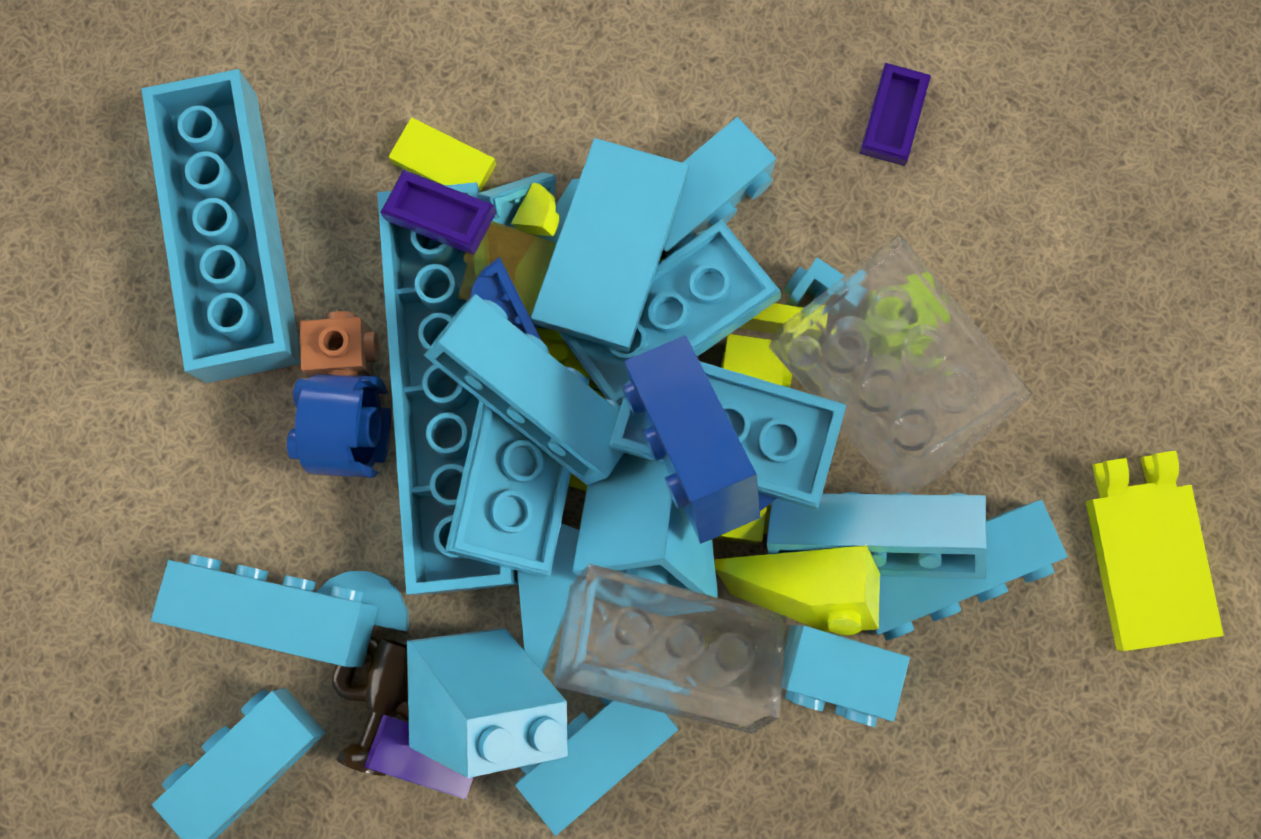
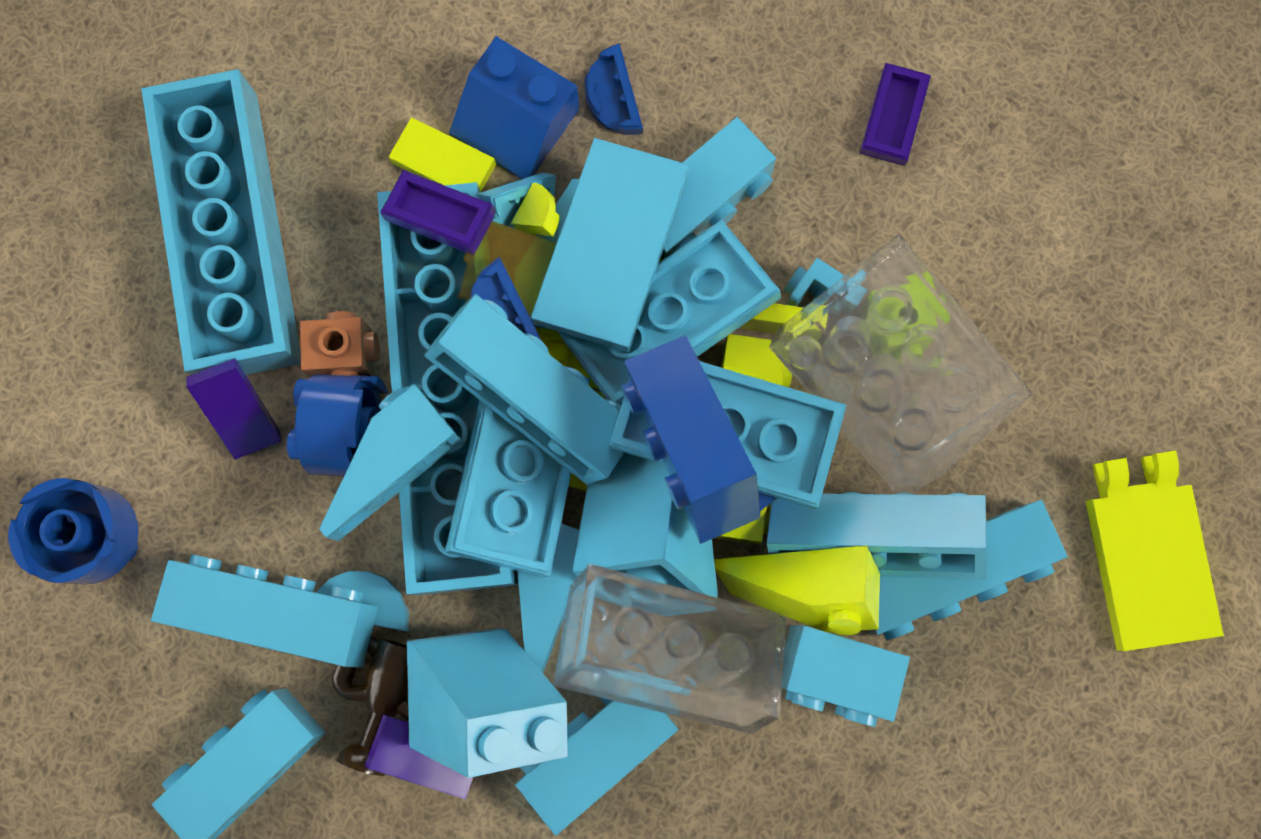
none -> blue brick [8,478,139,585]
none -> dark purple tile [186,358,281,460]
none -> medium azure slope [319,384,462,541]
none -> blue slope [449,36,580,179]
none -> blue tile [585,43,643,135]

